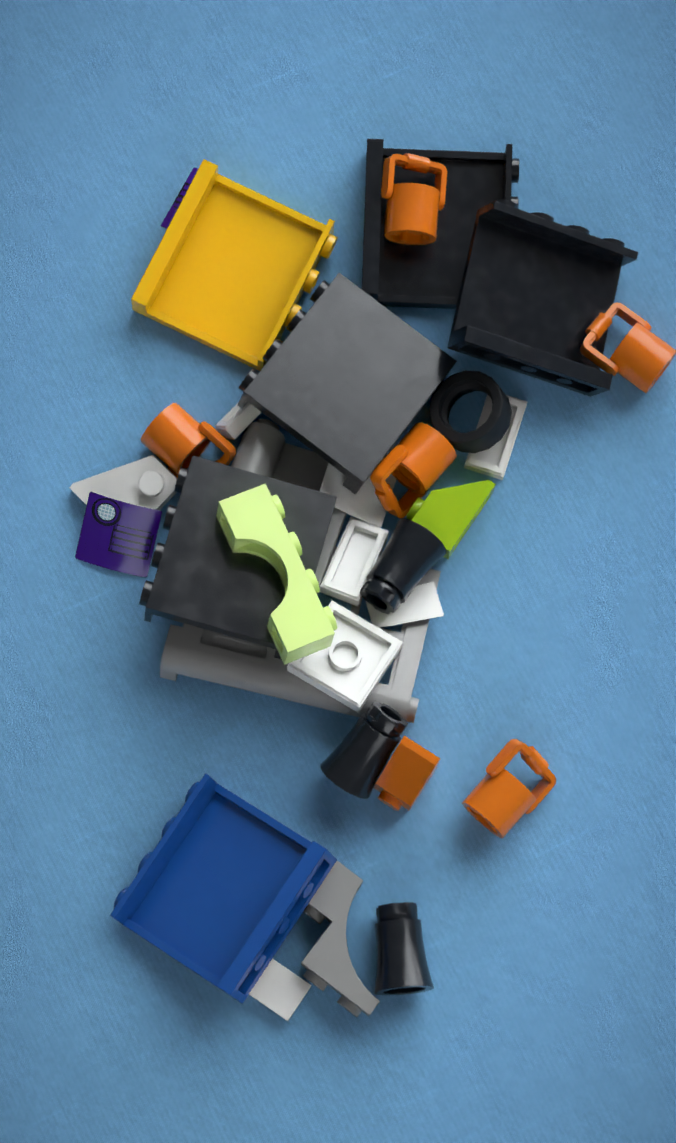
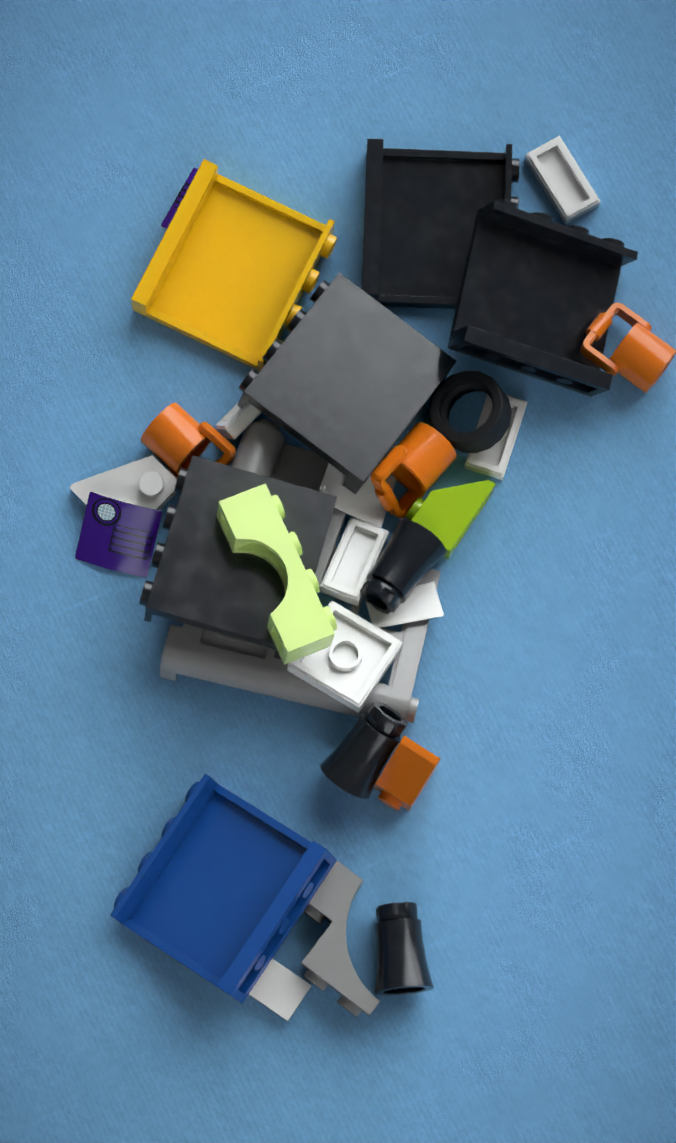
orange piece [381,153,447,245] -> none
orange piece [462,739,556,838] -> none
none -> white tile [524,136,601,225]

